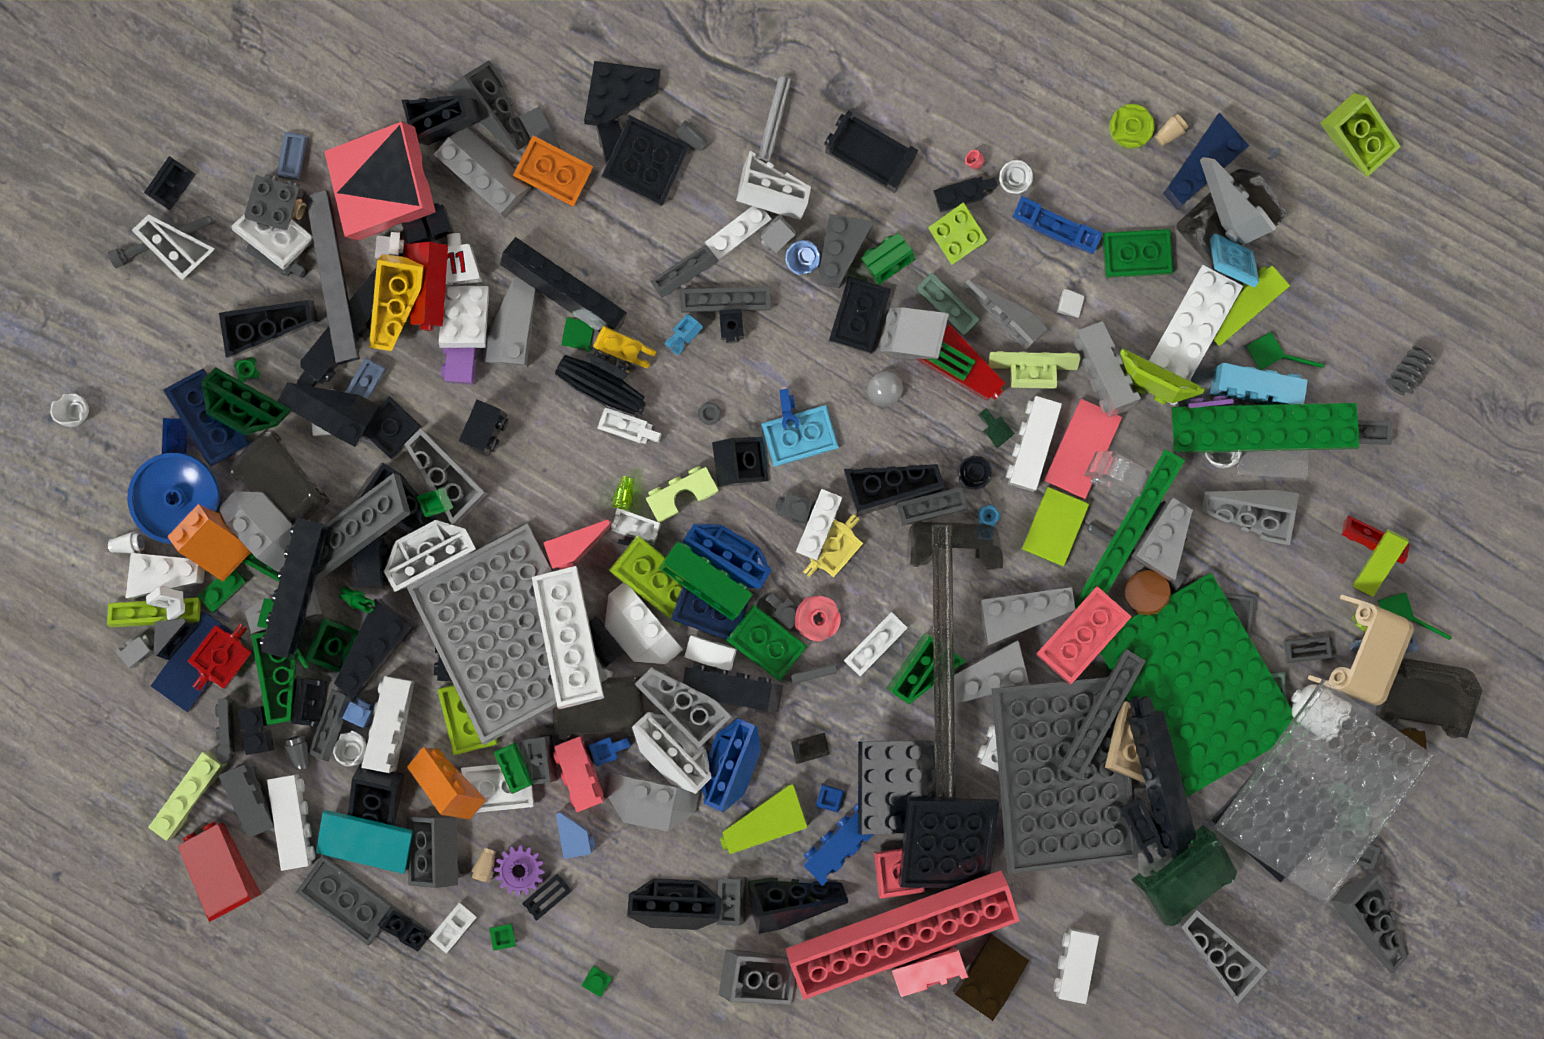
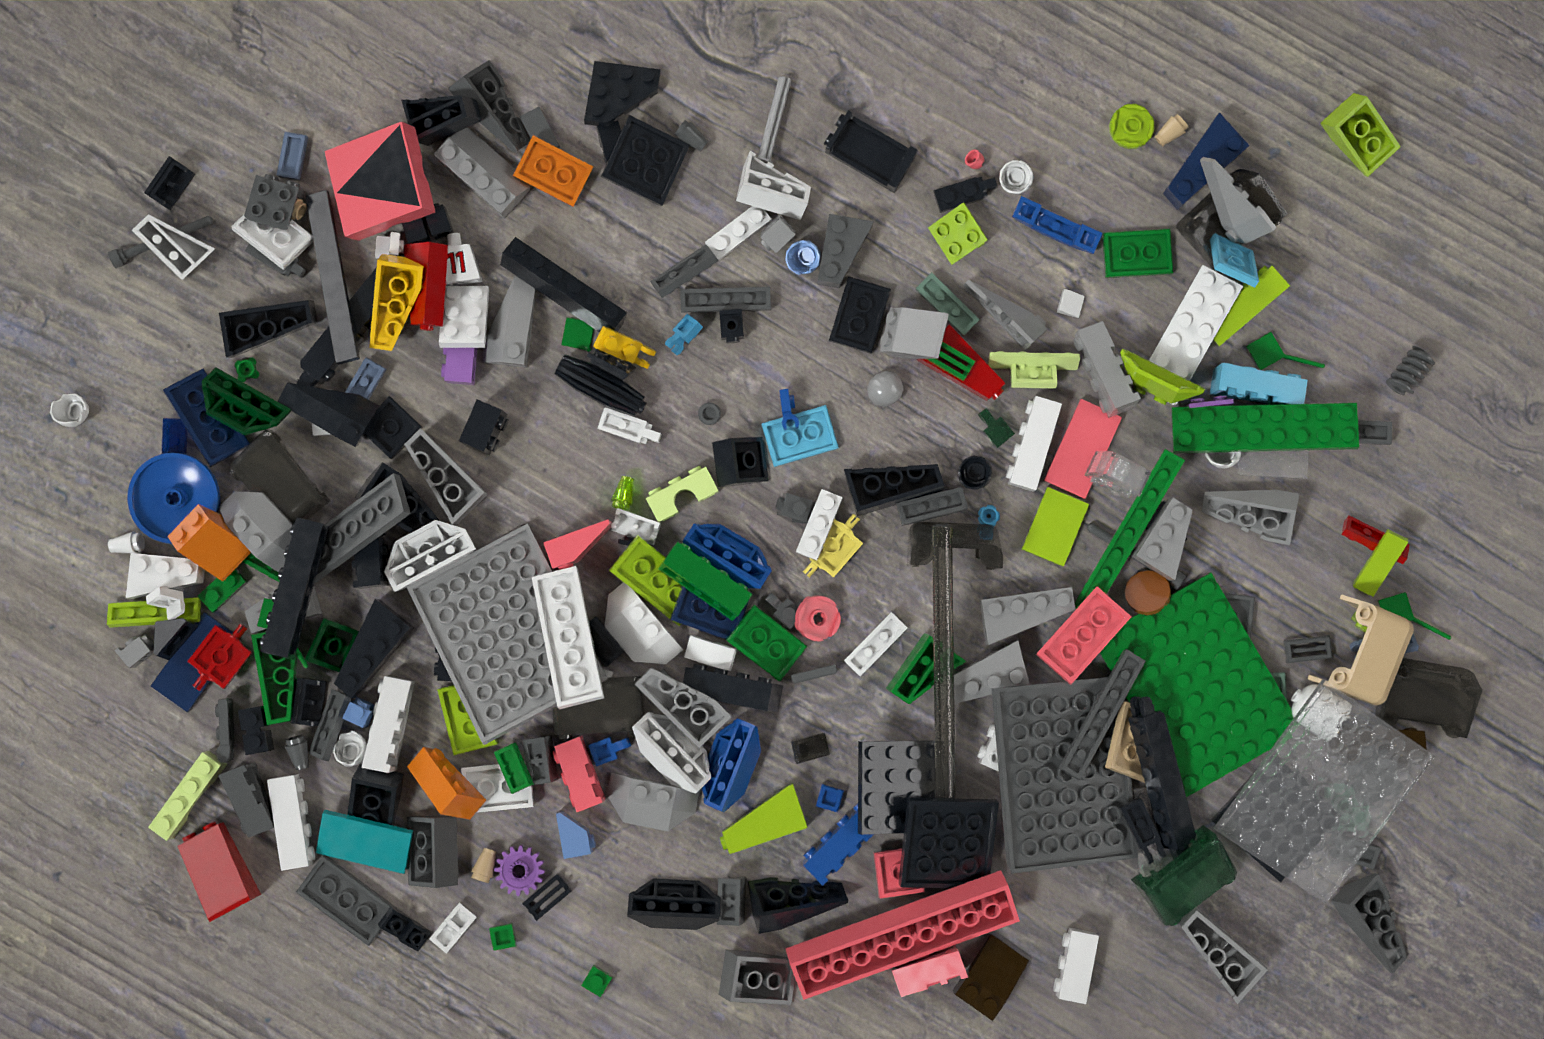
green pin [338,586,375,613] -> none
green tile [417,487,453,517] -> none
green brick [861,233,916,285] -> none

